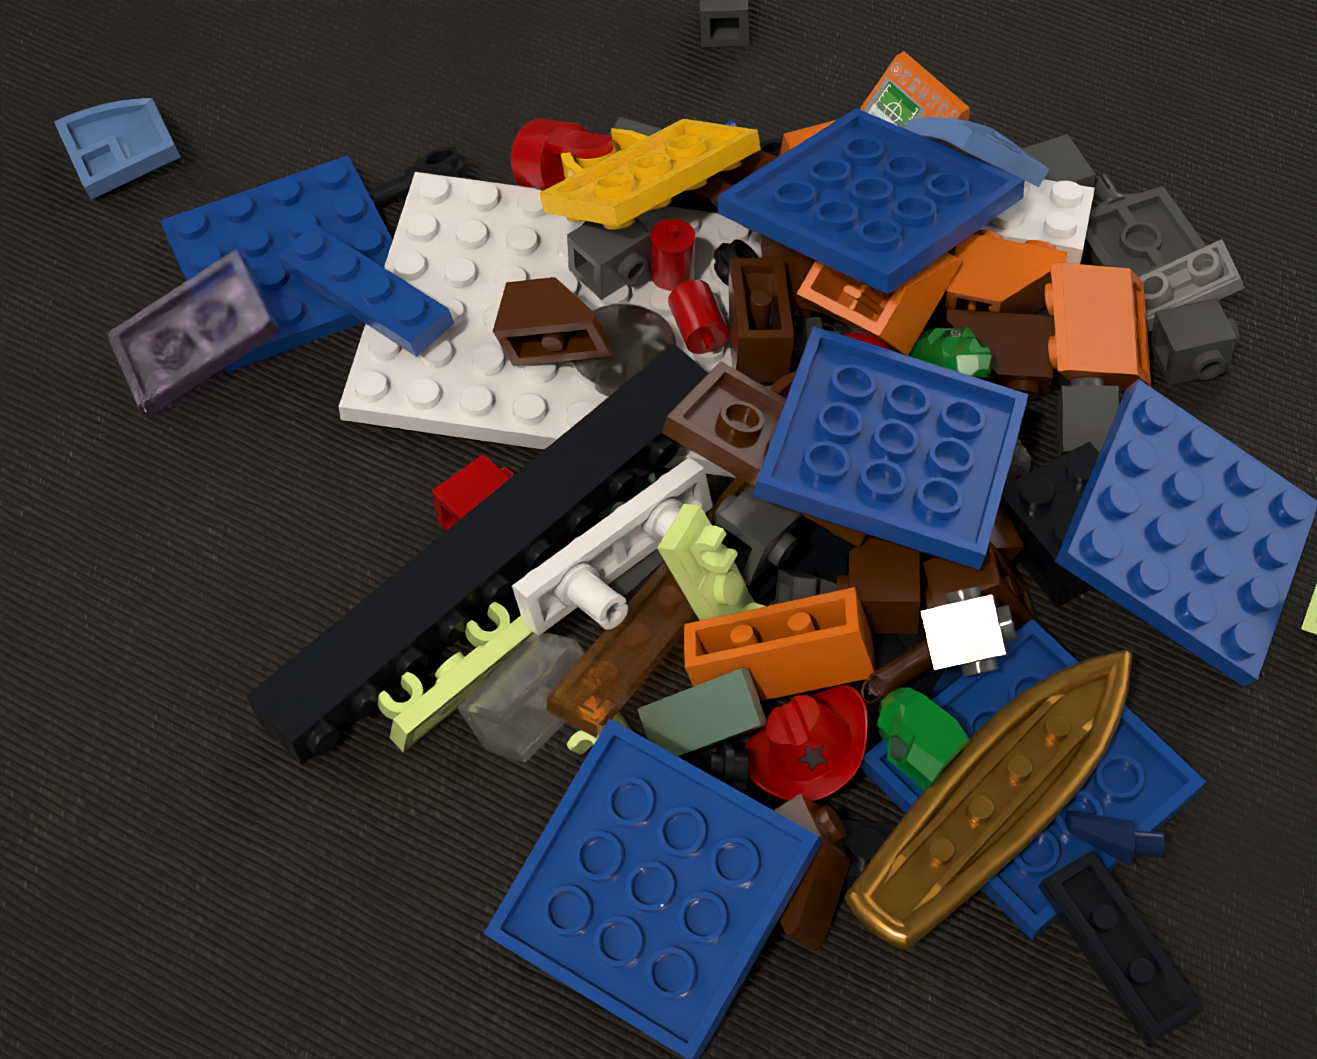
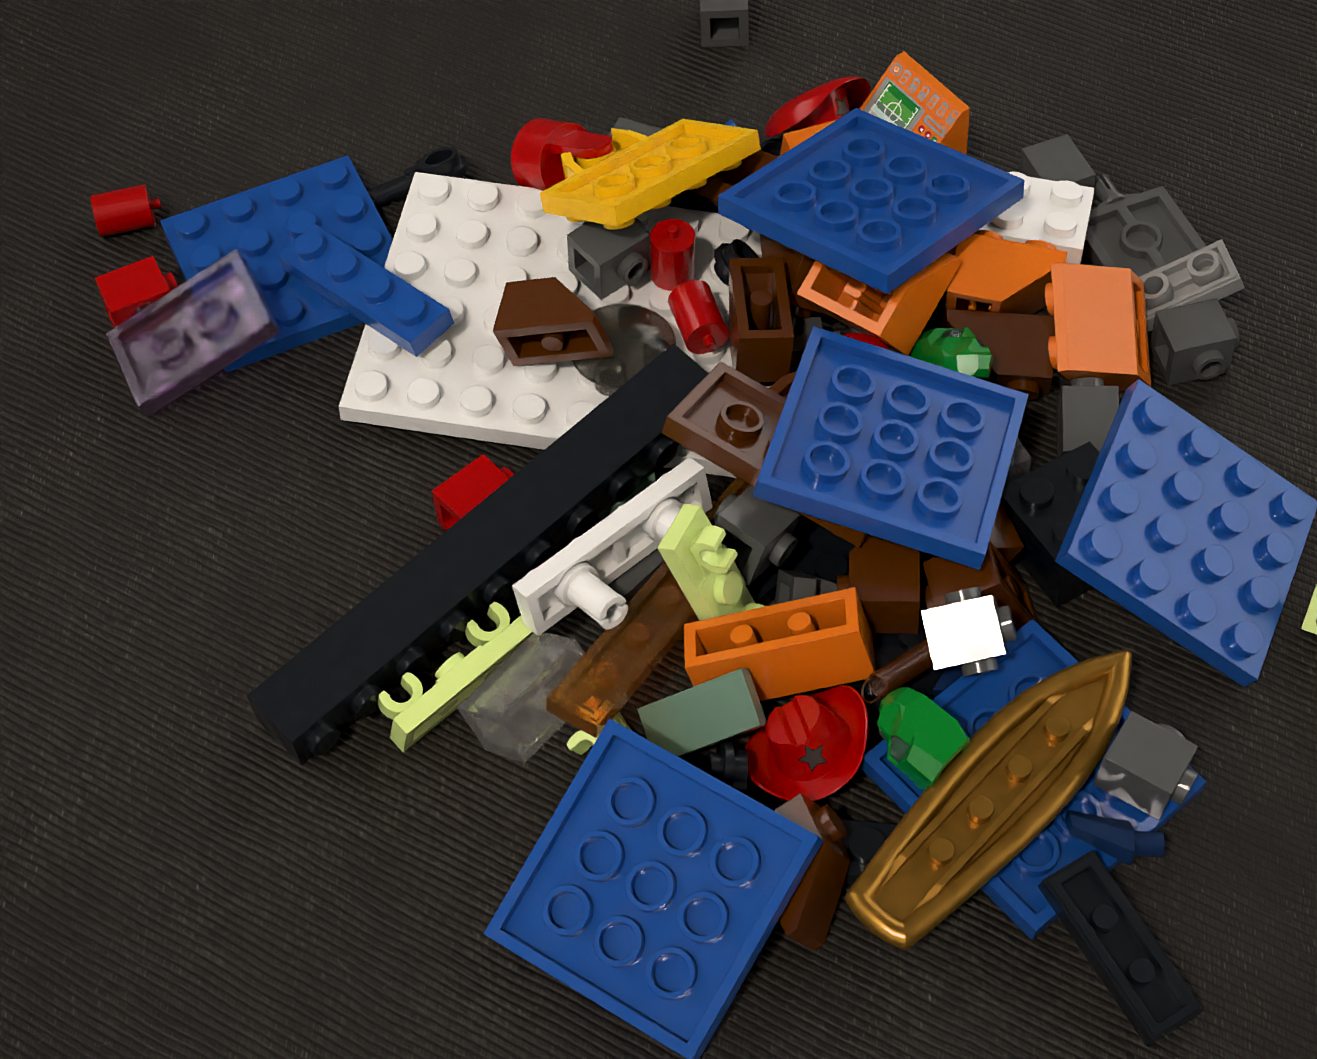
medium blue plate [54,98,181,200] -> none
medium blue plate [903,117,1050,187] -> none
none -> red piece [90,184,162,237]
none -> red brick [95,256,183,346]
none -> red hat [764,76,870,137]
none -> dark grey brick [1093,711,1199,820]

